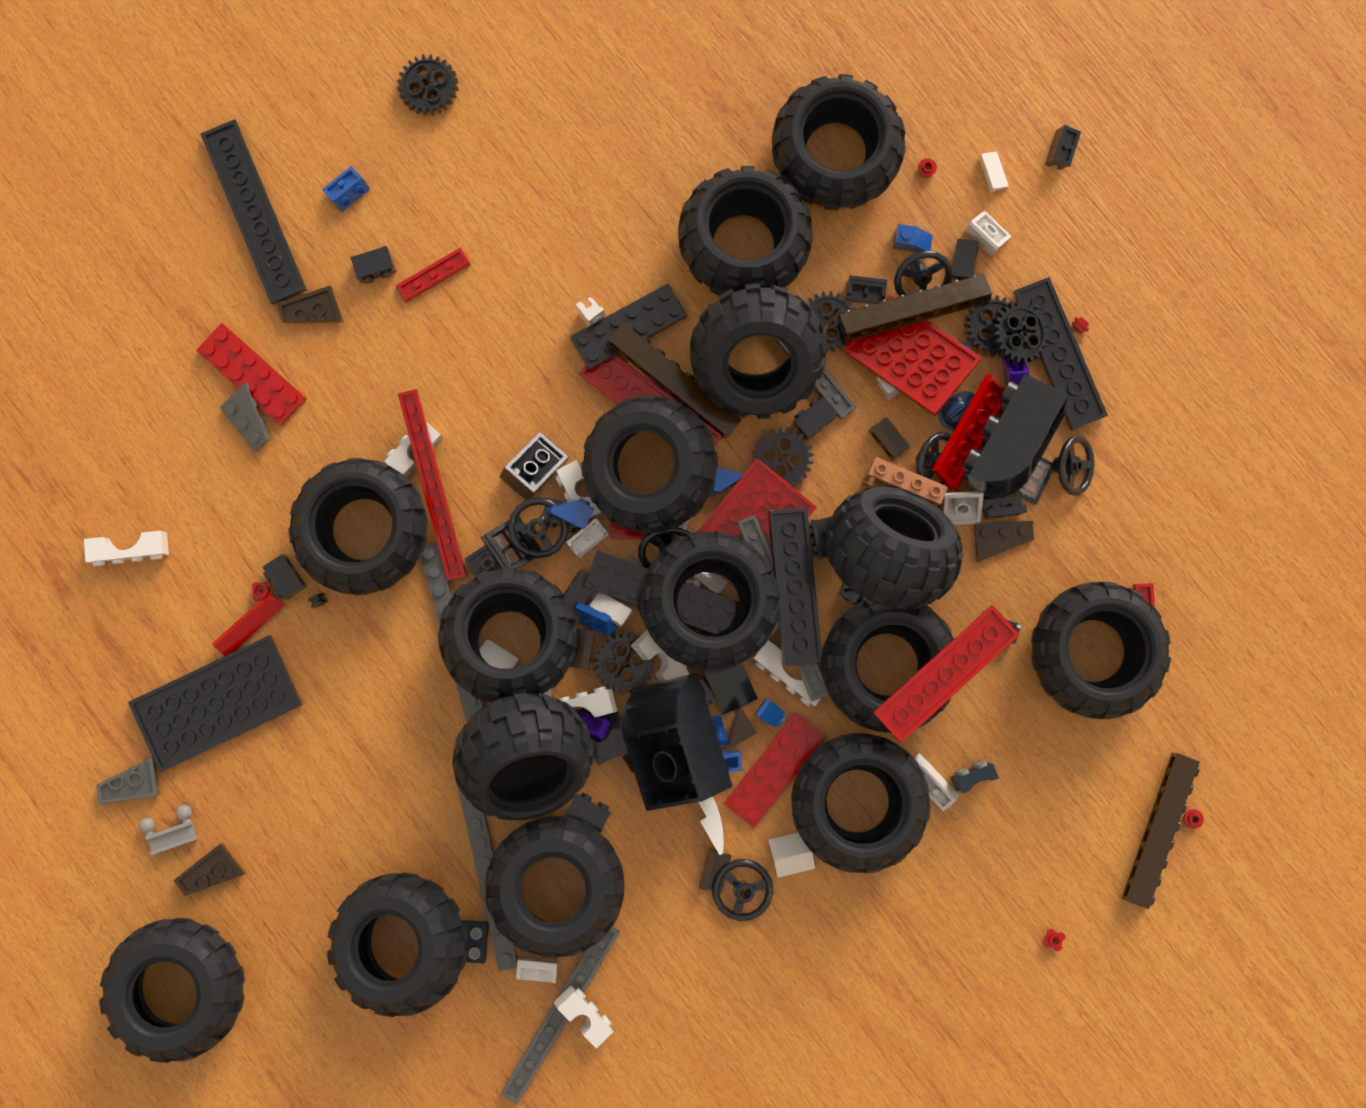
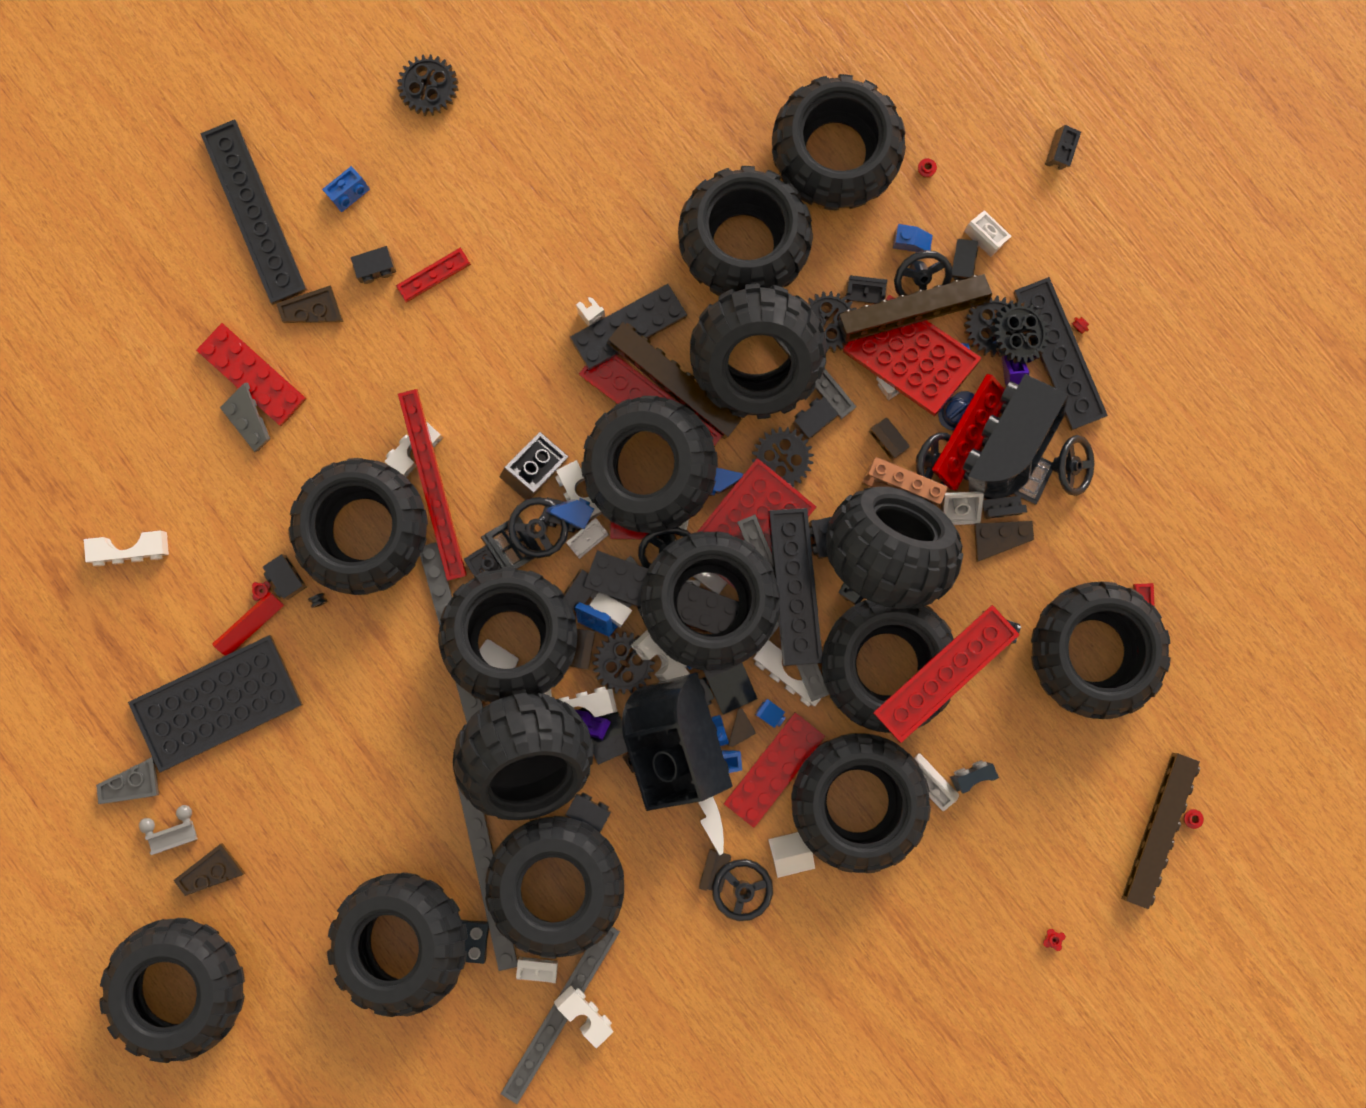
white slope [979,152,1009,193] -> none

